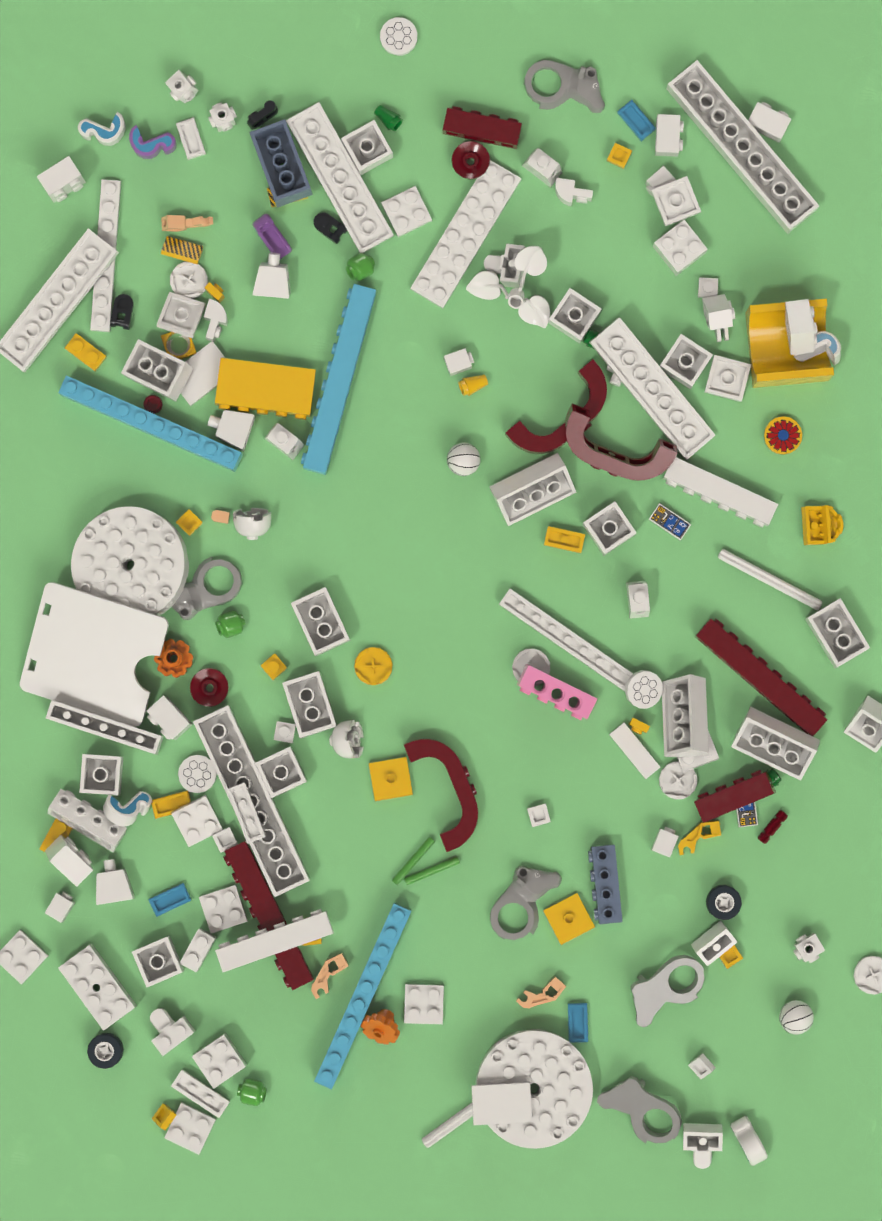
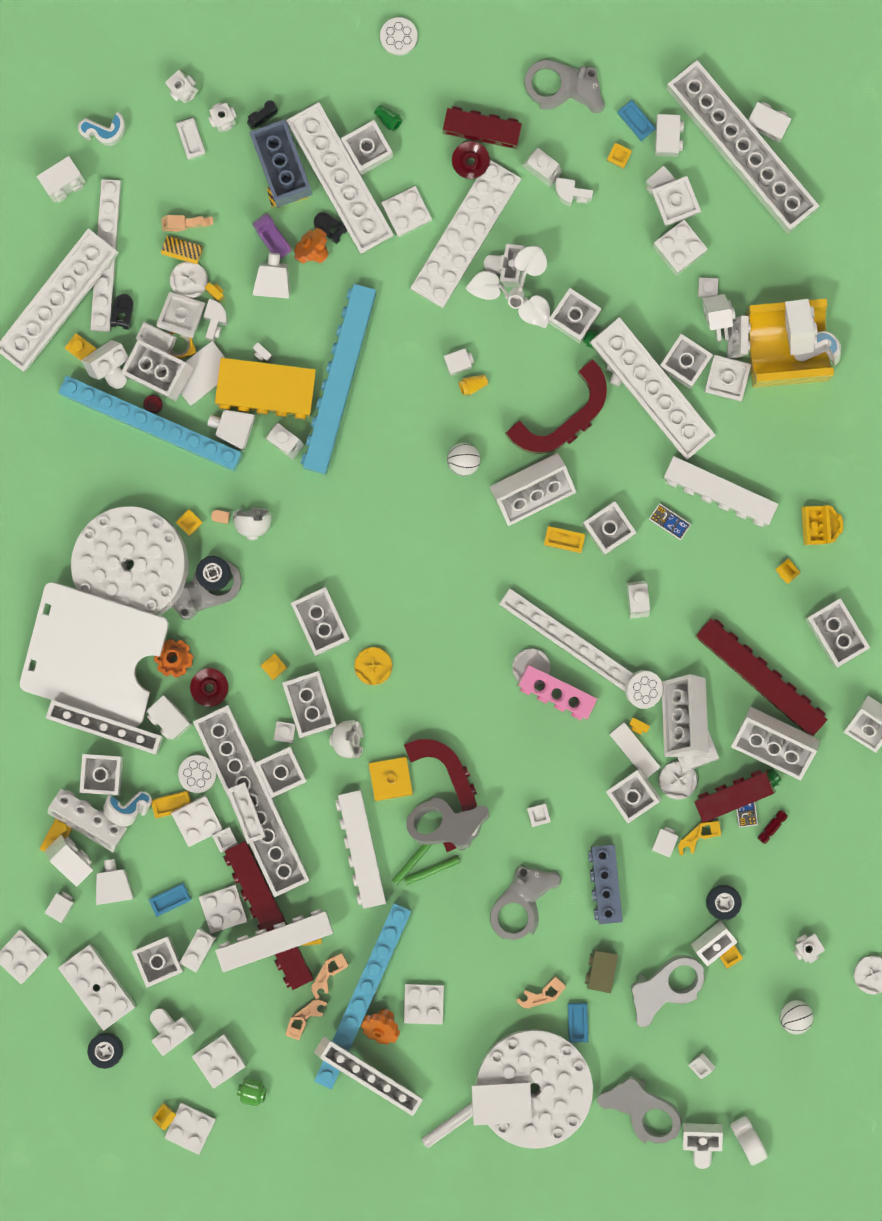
medium lavender animal [129,125,177,159] -> none
white plate [171,1069,230,1118] -> none
bright green head [215,610,245,638] -> none
bright green head [346,253,375,281] -> none
yellow plate [543,893,595,945] -> none
arch [565,403,678,481] -> none
white axle [718,549,822,610] -> none
tile [764,416,802,455] -> none
none -> white brick [81,340,129,389]
none -> white tile [136,322,177,354]
none -> black wheel [195,556,231,591]
none -> white plate [253,342,273,363]
none -> light nougat piece [286,999,327,1040]
none -> orange plant [294,228,329,264]
none -> white brick [314,1036,423,1116]
none -> white brick [335,790,386,909]
none -> light grey animal [407,797,490,850]
none -> olive brick [585,950,618,993]
none -> white brick [606,769,662,823]
none -> white plate [727,316,751,359]
none -> yellow plate [775,558,801,584]

